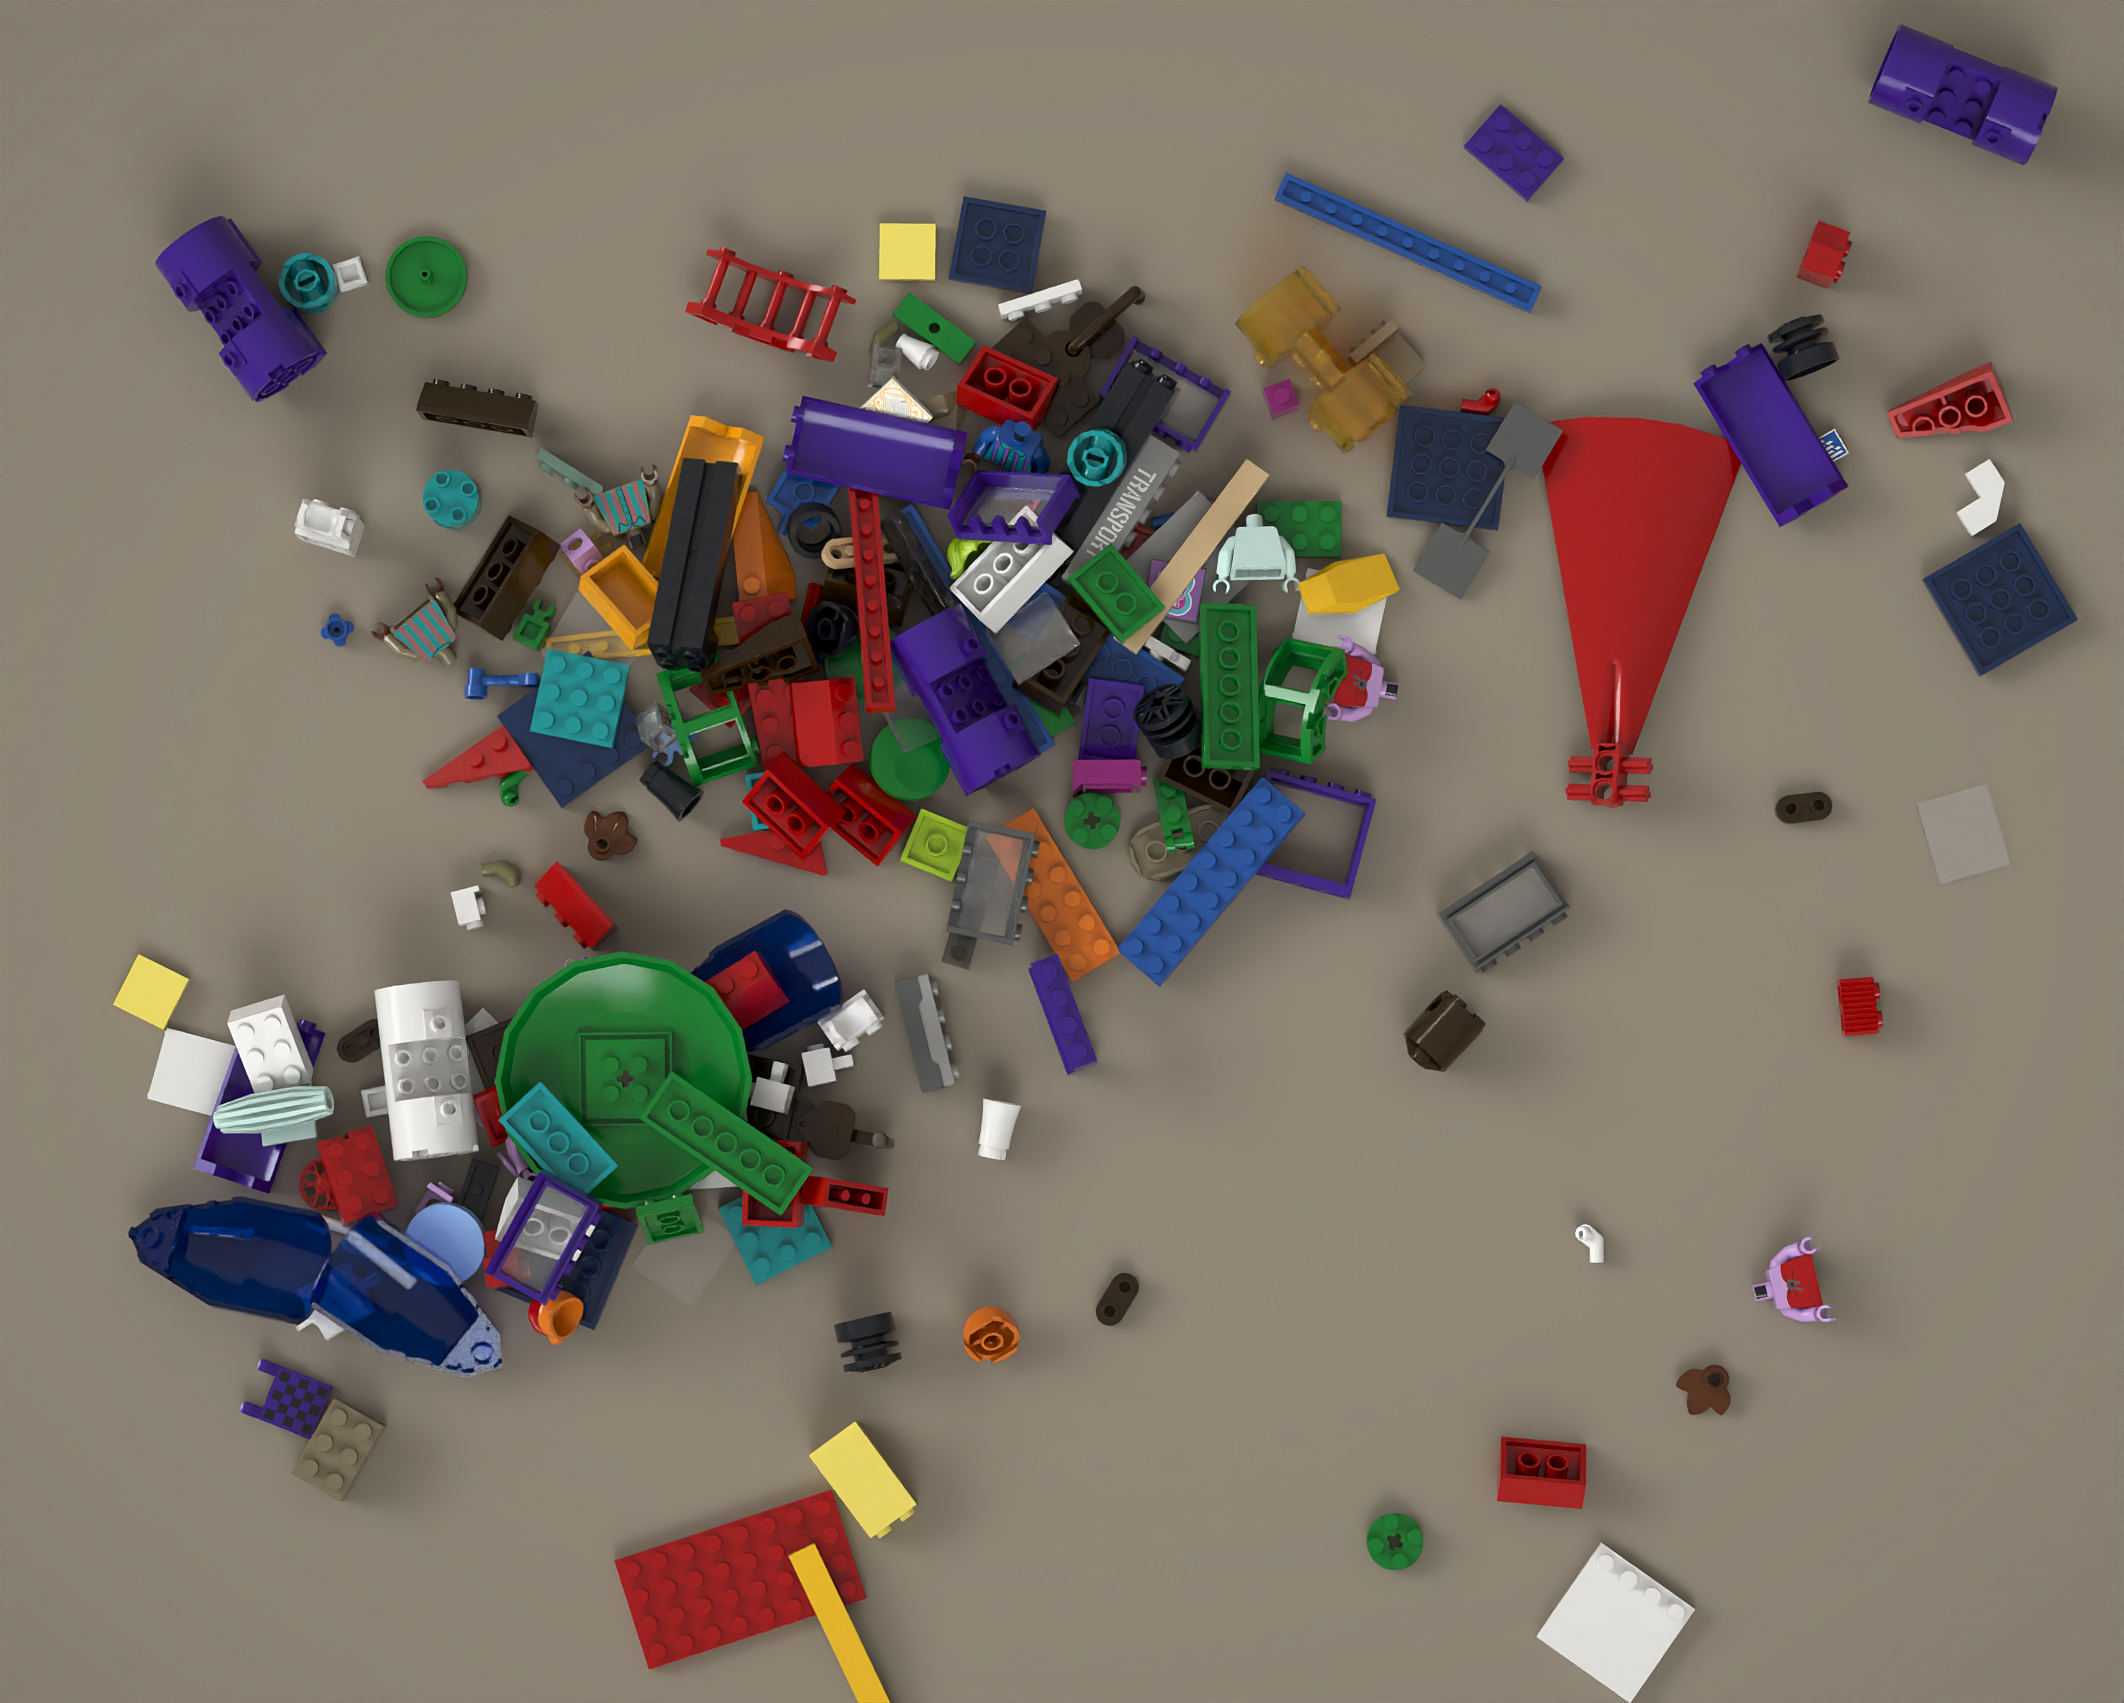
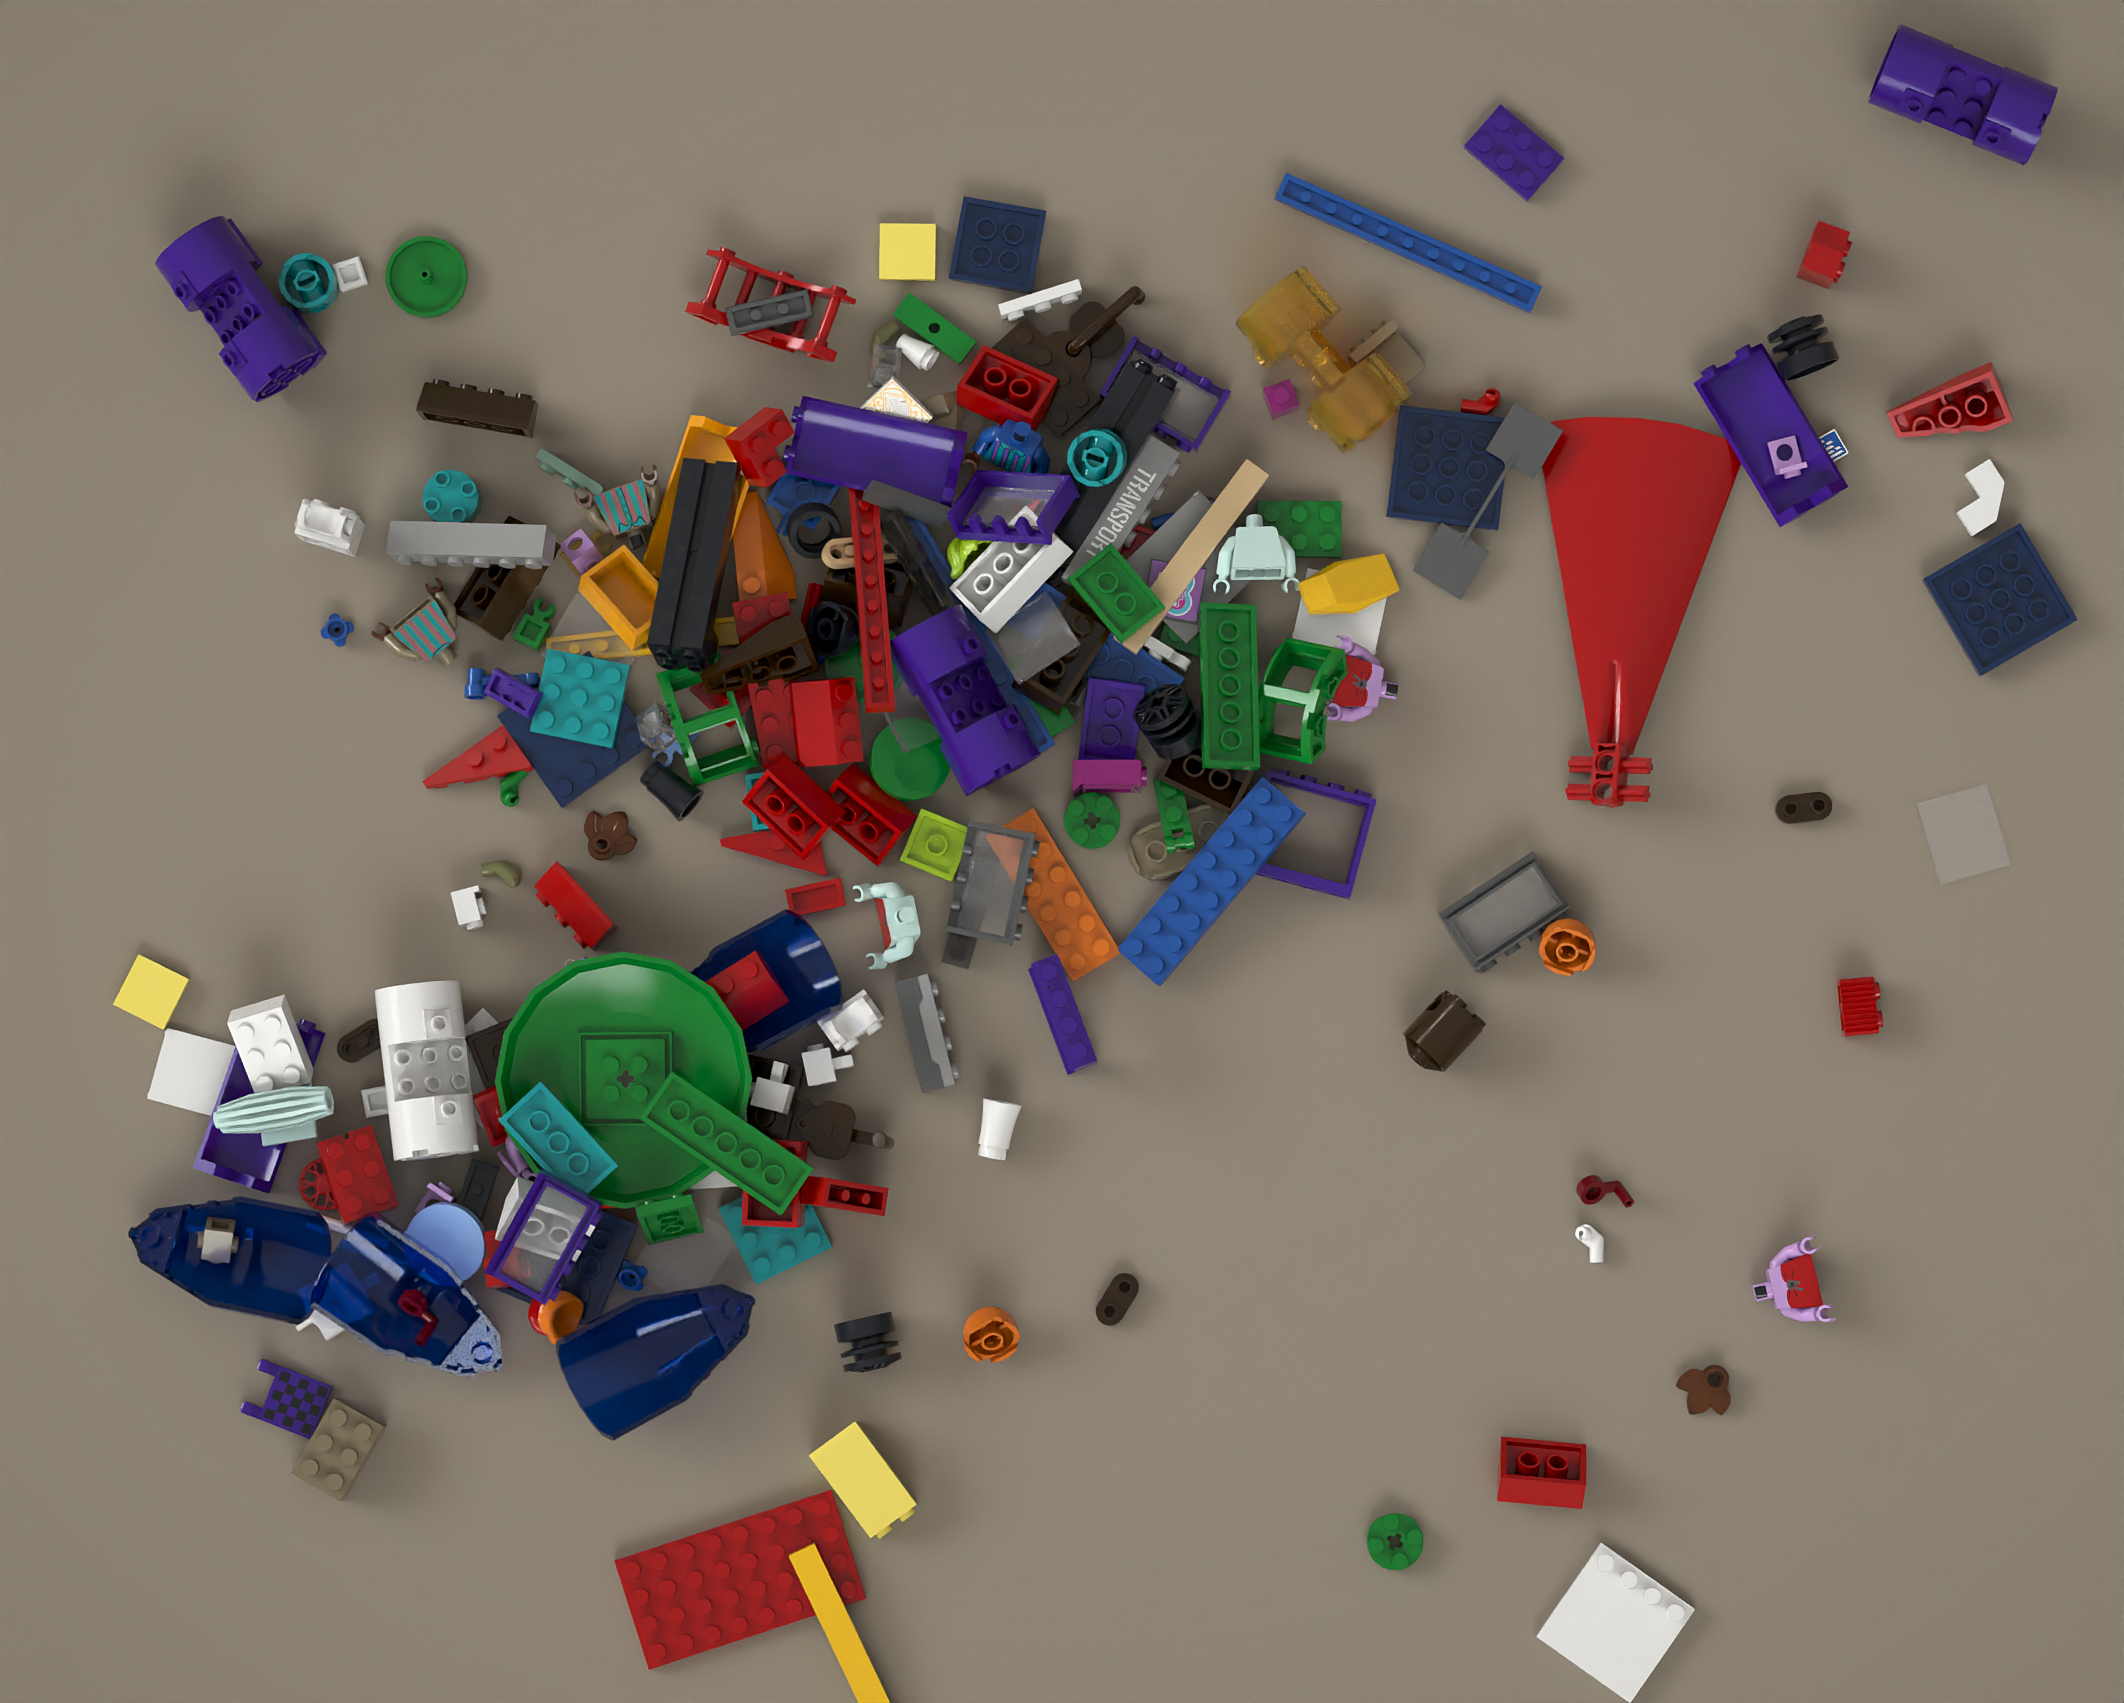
none -> brick [197,1216,239,1264]
none -> light grey brick [386,521,557,569]
none -> dark red plate [398,1289,438,1347]
none -> dark purple plate [483,668,544,718]
none -> clear blue windscreen [556,1284,755,1441]
none -> blue plate [617,1260,648,1291]
none -> red brick [724,407,795,488]
none -> dark grey tile [725,289,814,336]
none -> red tile [785,878,846,918]
none -> light aqua torso [853,882,920,969]
none -> dark grey tile [862,480,951,528]
none -> orange cylinder [1539,918,1596,976]
none -> dark red plate [1576,1175,1634,1208]
none -> lavender bracket [1767,436,1808,479]

